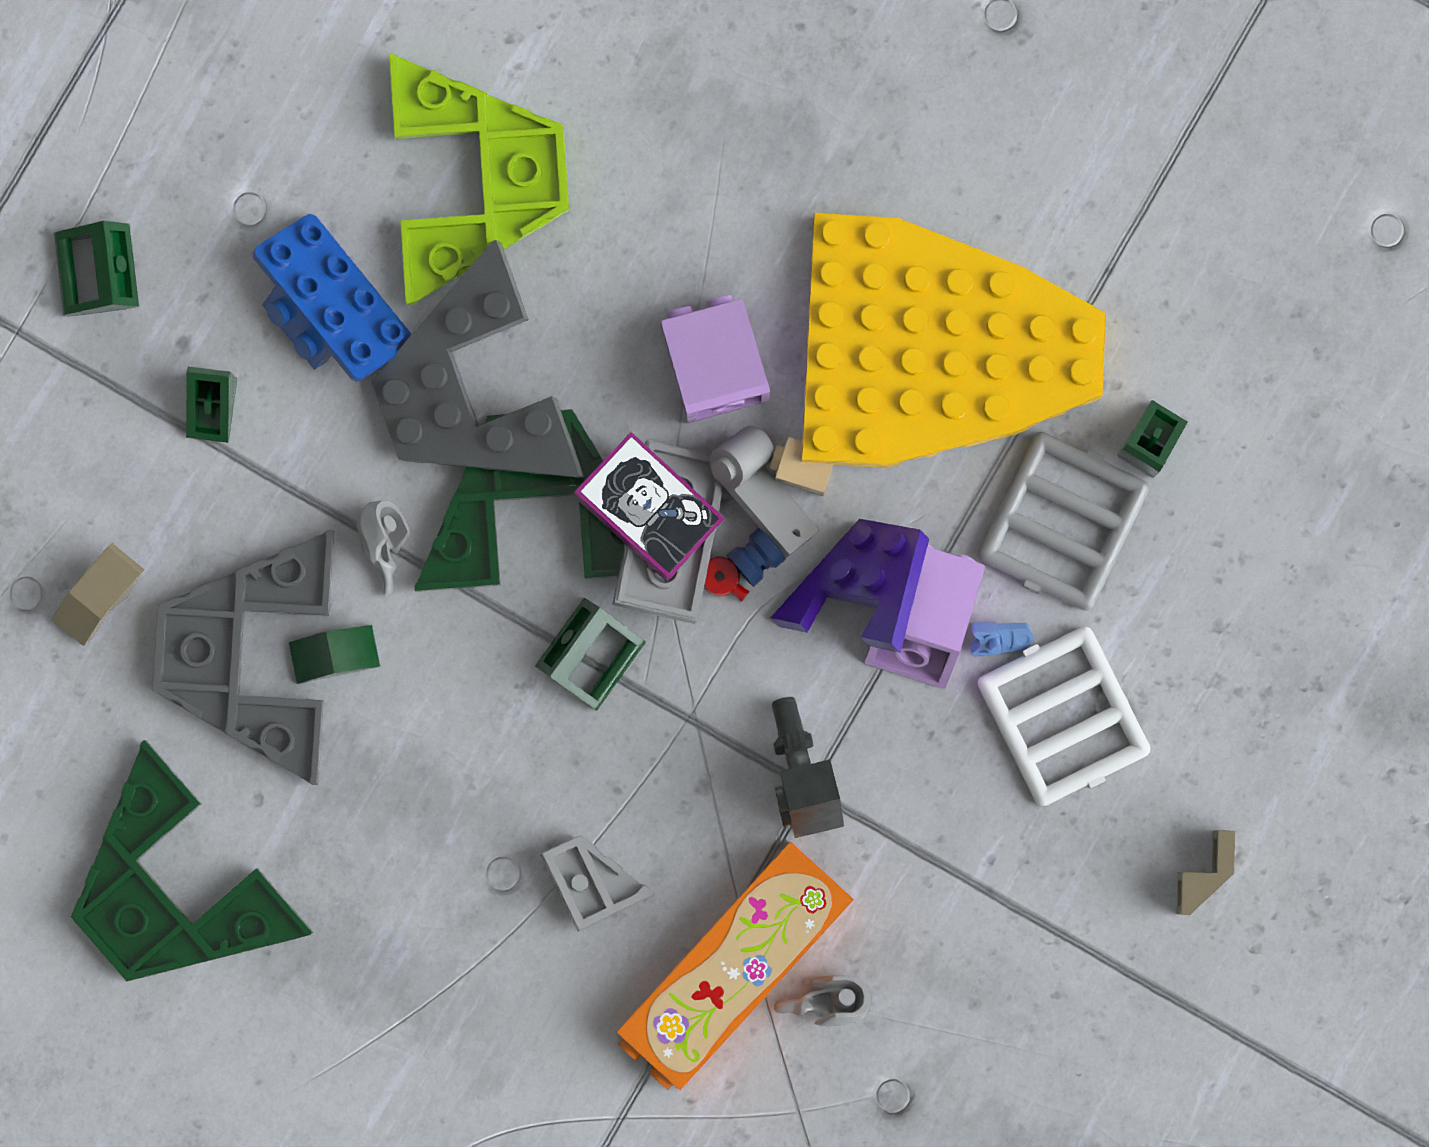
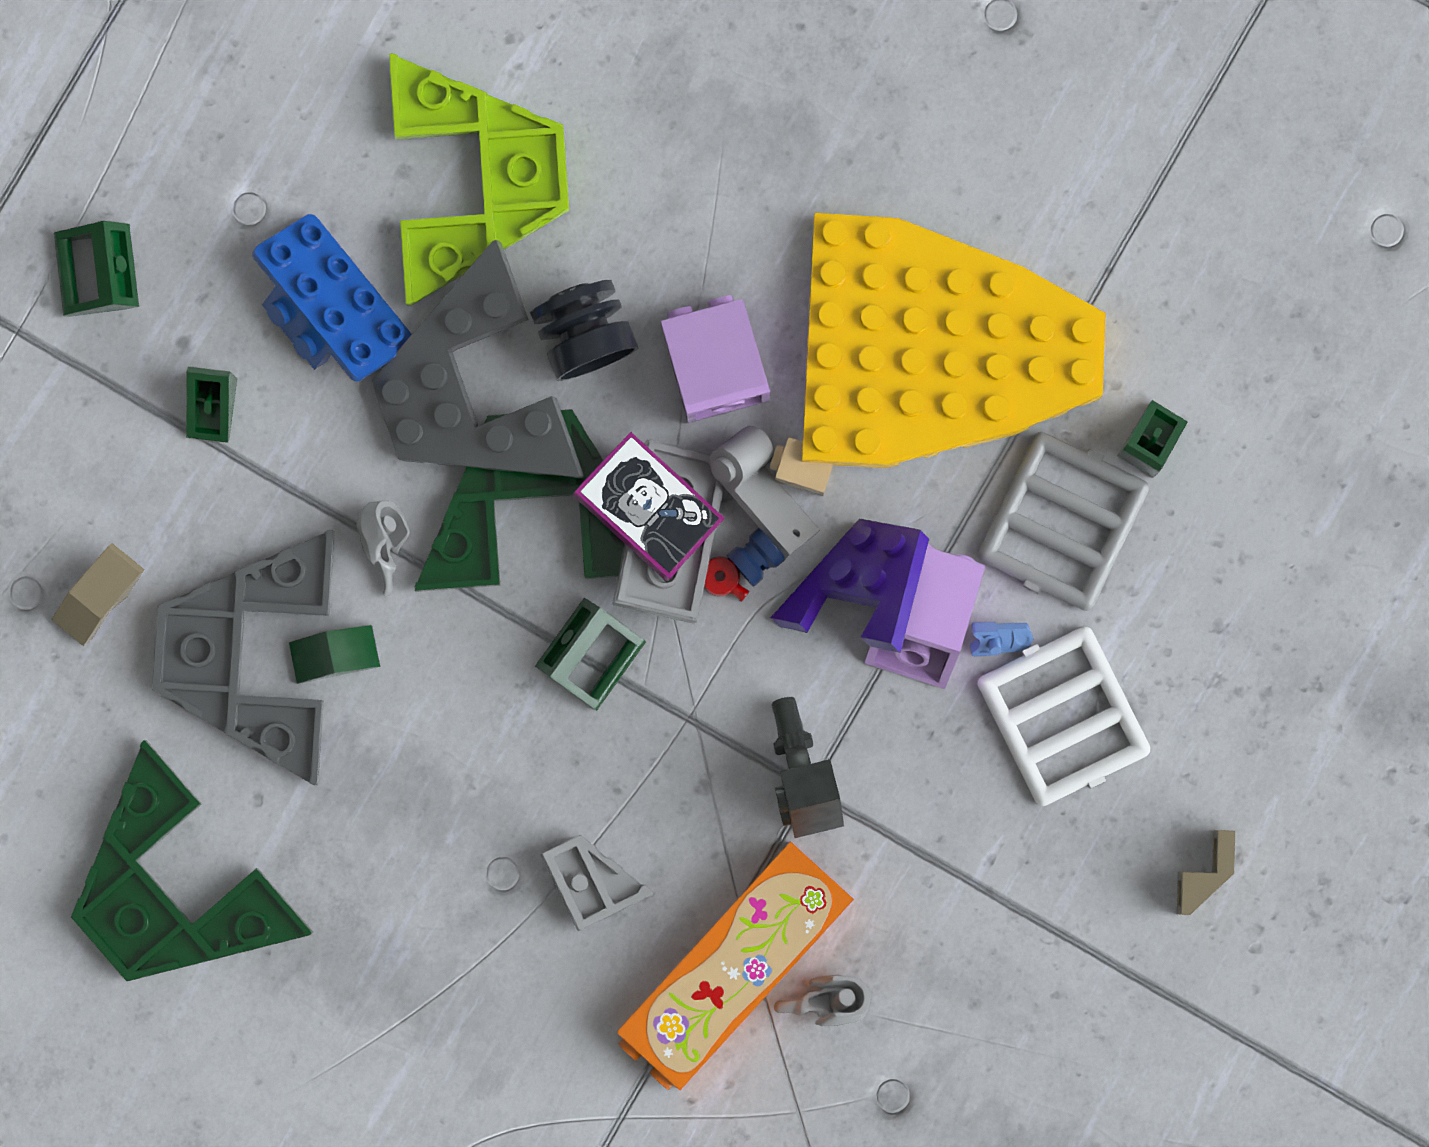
none -> black wheel [530,280,639,381]

